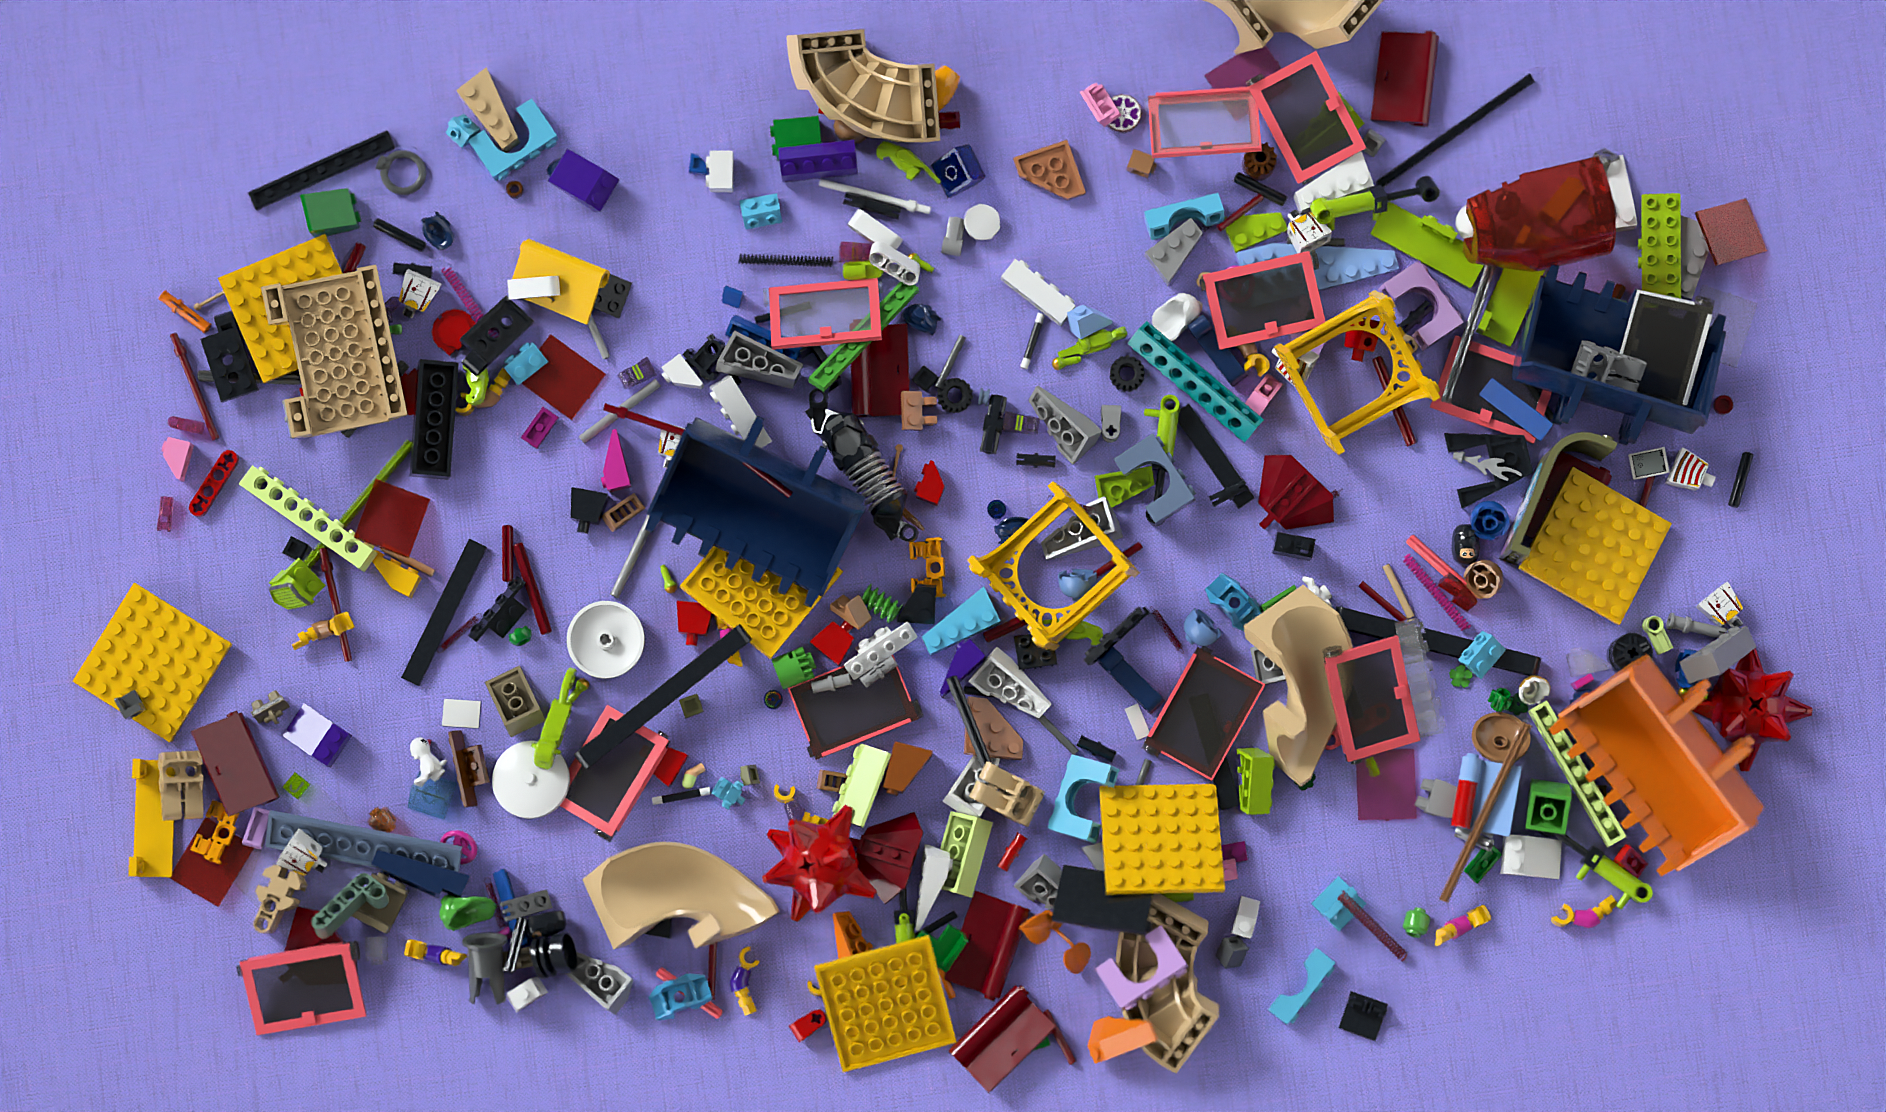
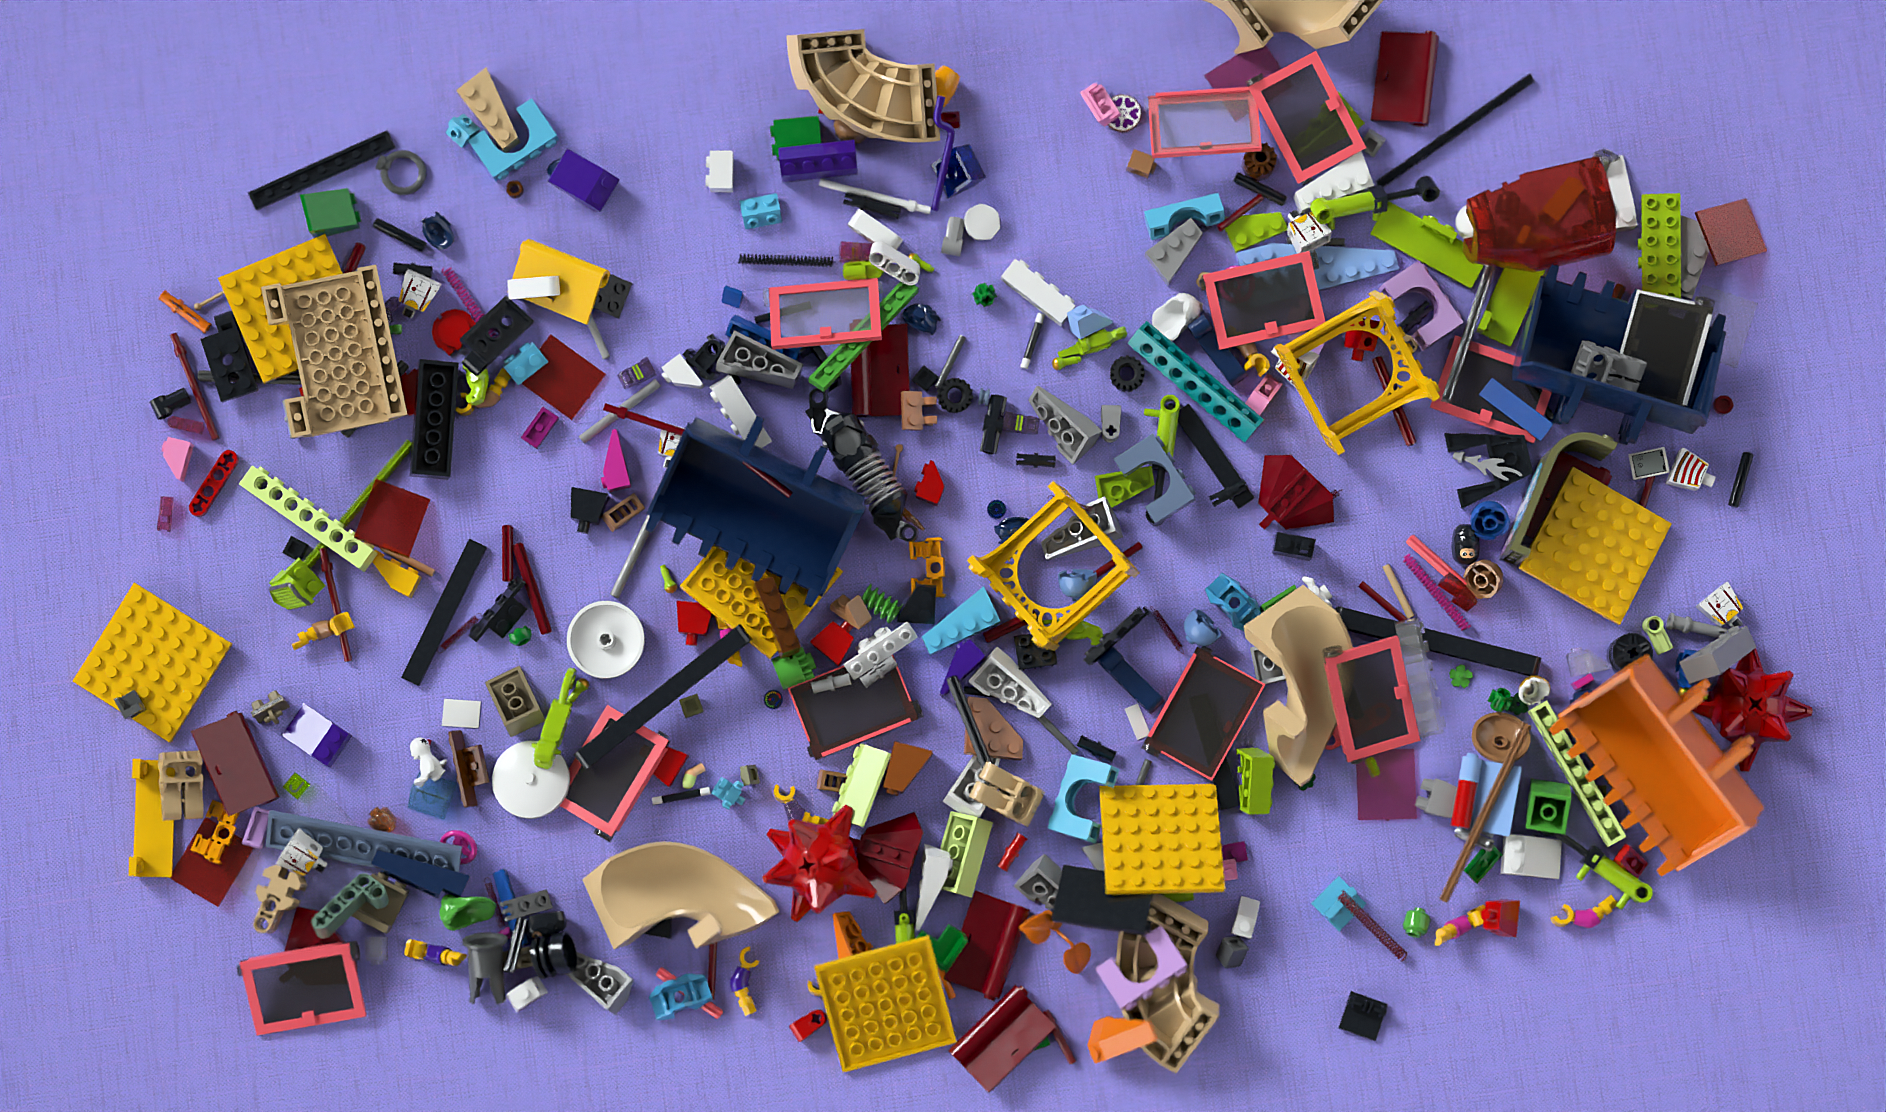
blue tile [689,153,708,175] -> none
lime animal [876,141,941,184] -> none
black bar [915,911,958,939] -> none
nougat plate [1013,140,1086,200] -> none
medium azure arch [1268,948,1335,1025] -> none
medium azure bracket [1458,631,1506,679] -> none
none -> black piece [150,387,192,420]
none -> reddish brown arch [753,576,801,659]
none -> dark purple piece [931,95,955,211]
none -> green gear [972,283,997,307]
none -> red torso [1480,899,1520,938]

